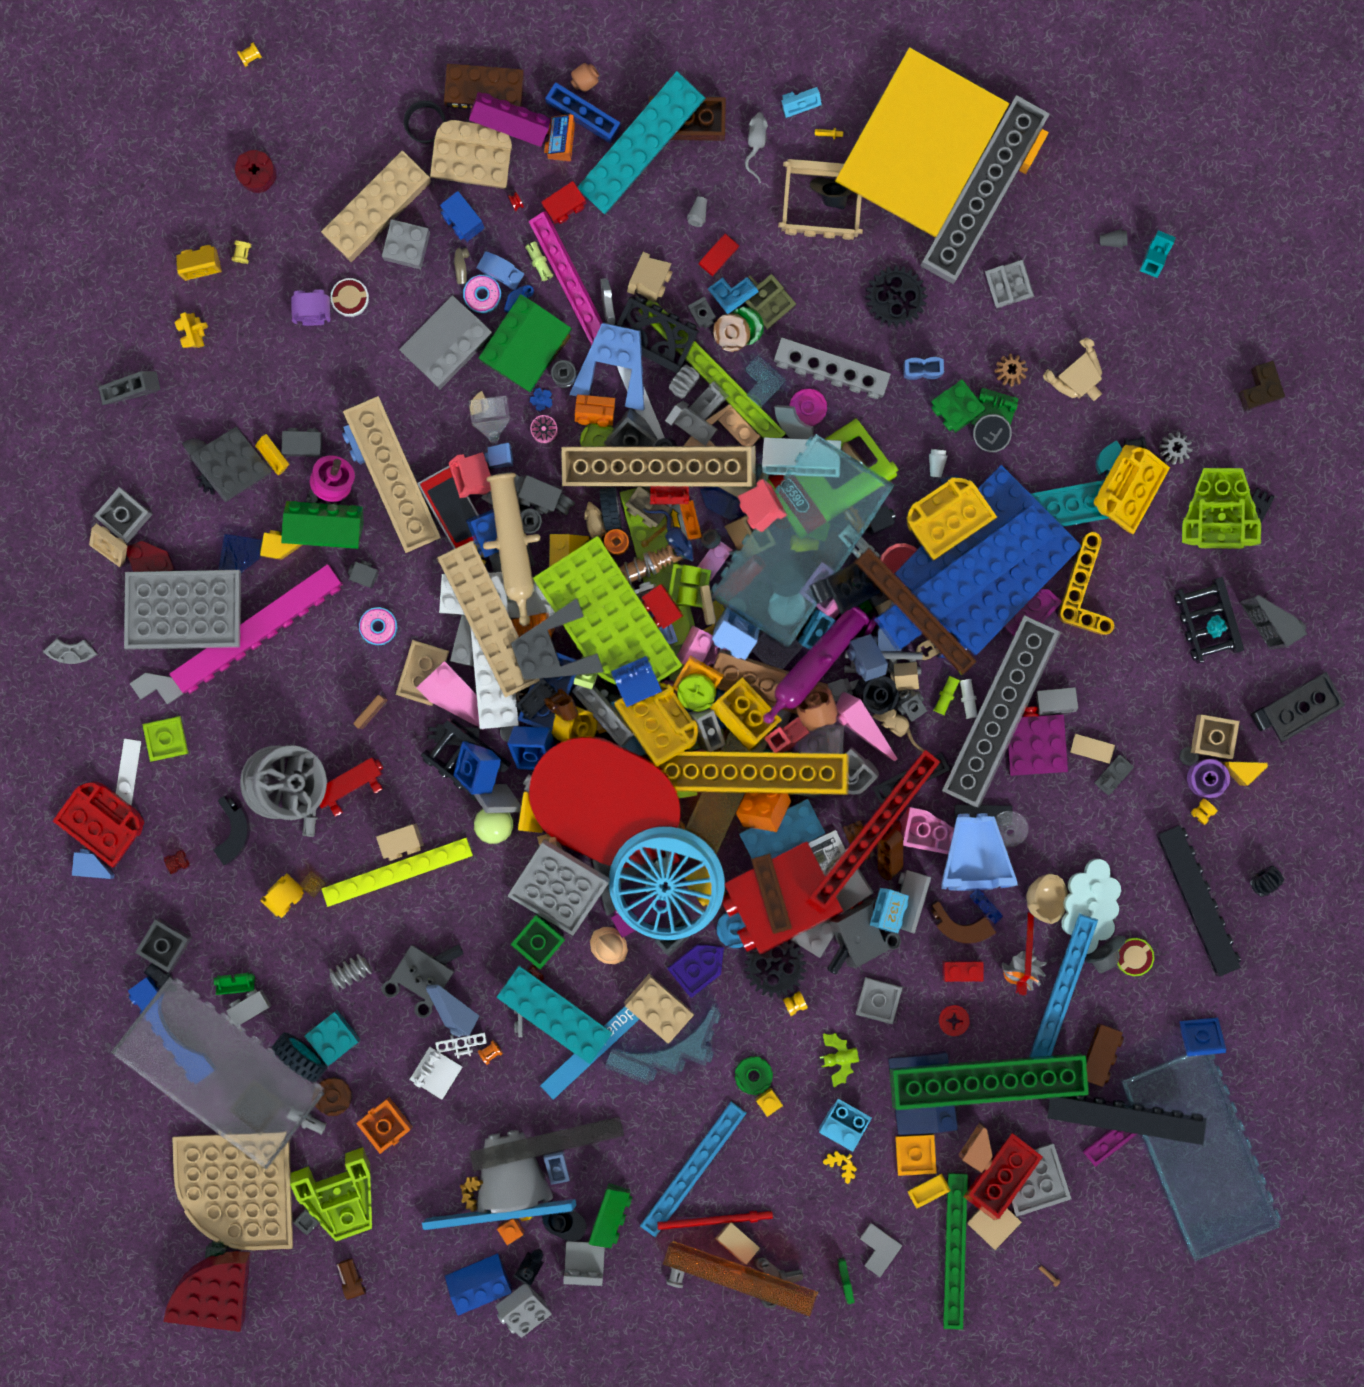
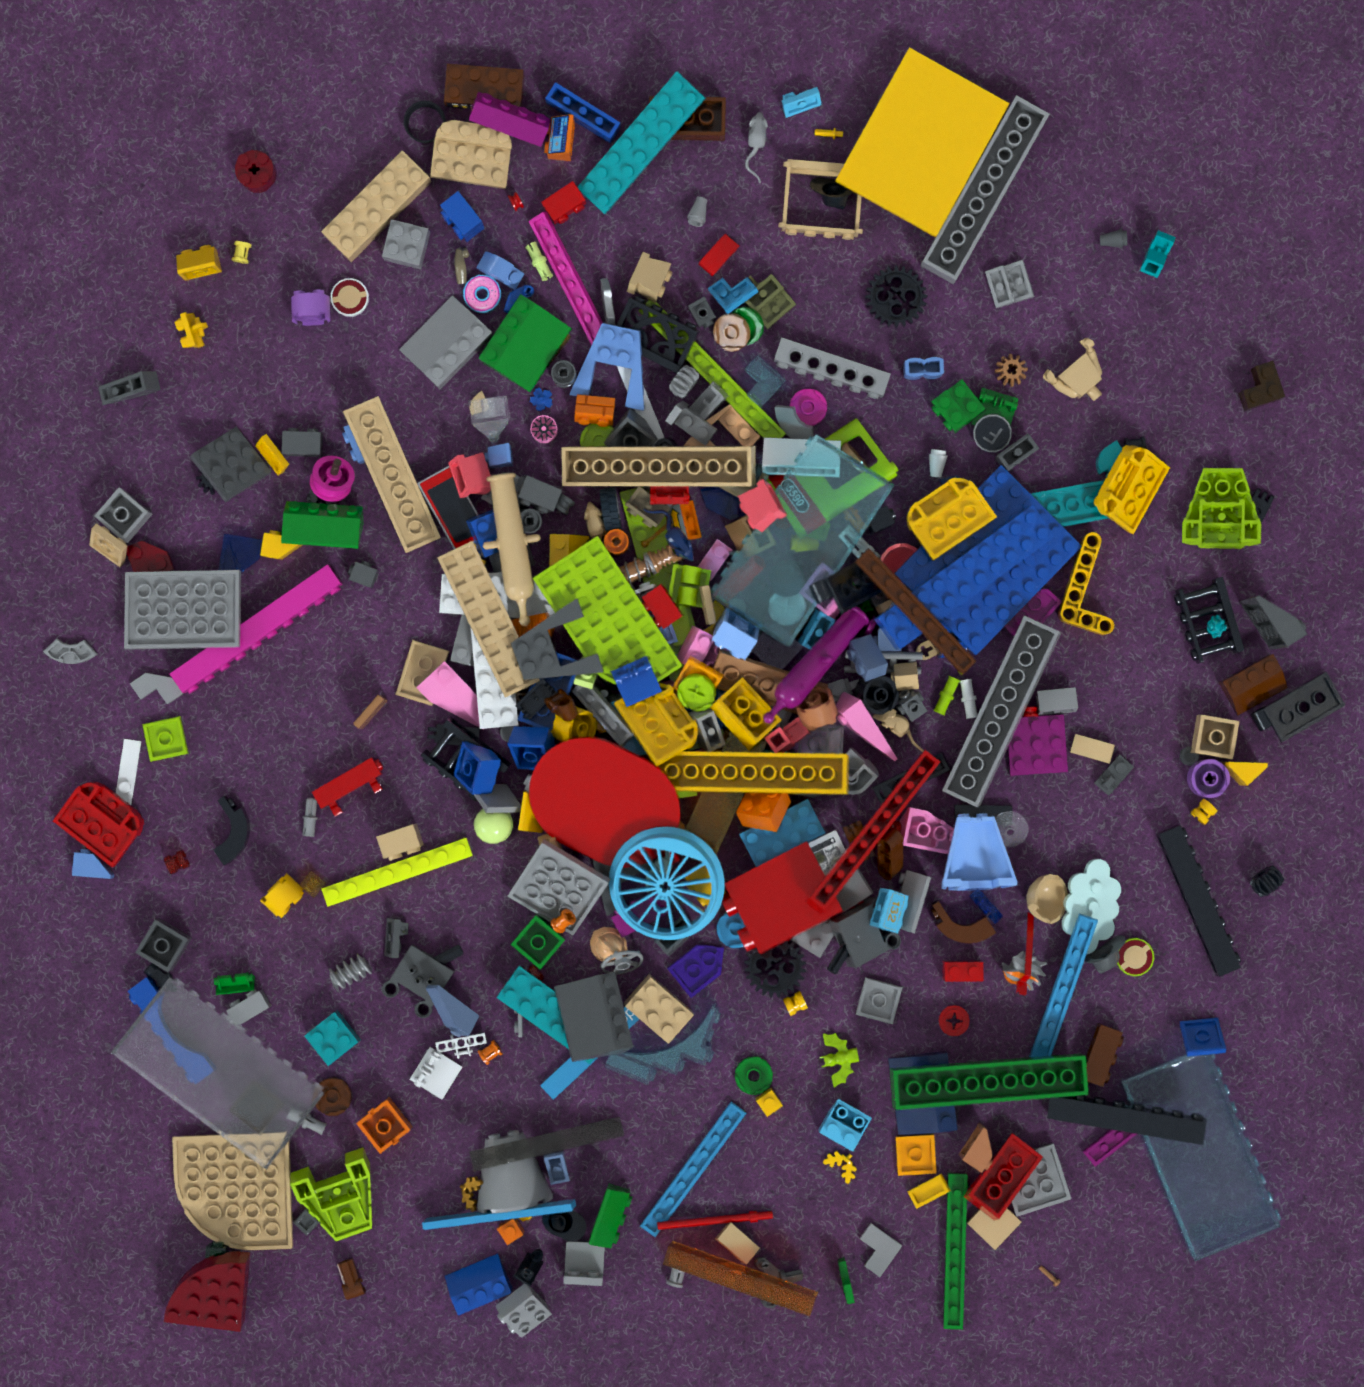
dark grey brick [182,439,207,456] -> none
yellow bush [237,43,262,67] -> none
light grey wheel [240,746,327,820] -> none
black wheel [272,1032,327,1082] -> none
tile [359,607,398,645] -> none
nougat head [570,63,600,92] -> none
dark grey tile [701,529,721,549] -> none
reddish brown tile [751,853,792,934] -> none
light orange tile [1019,129,1049,174] -> none
light grey gear [1159,432,1193,465] -> none
none -> dark grey hinge [384,918,408,958]
none -> orange bush [551,909,576,934]
none -> dark grey slope [554,972,633,1062]
none -> light grey wheel [600,950,643,975]
none -> dark grey brick [995,433,1039,471]
none -> reddish brown slope [1218,654,1288,716]

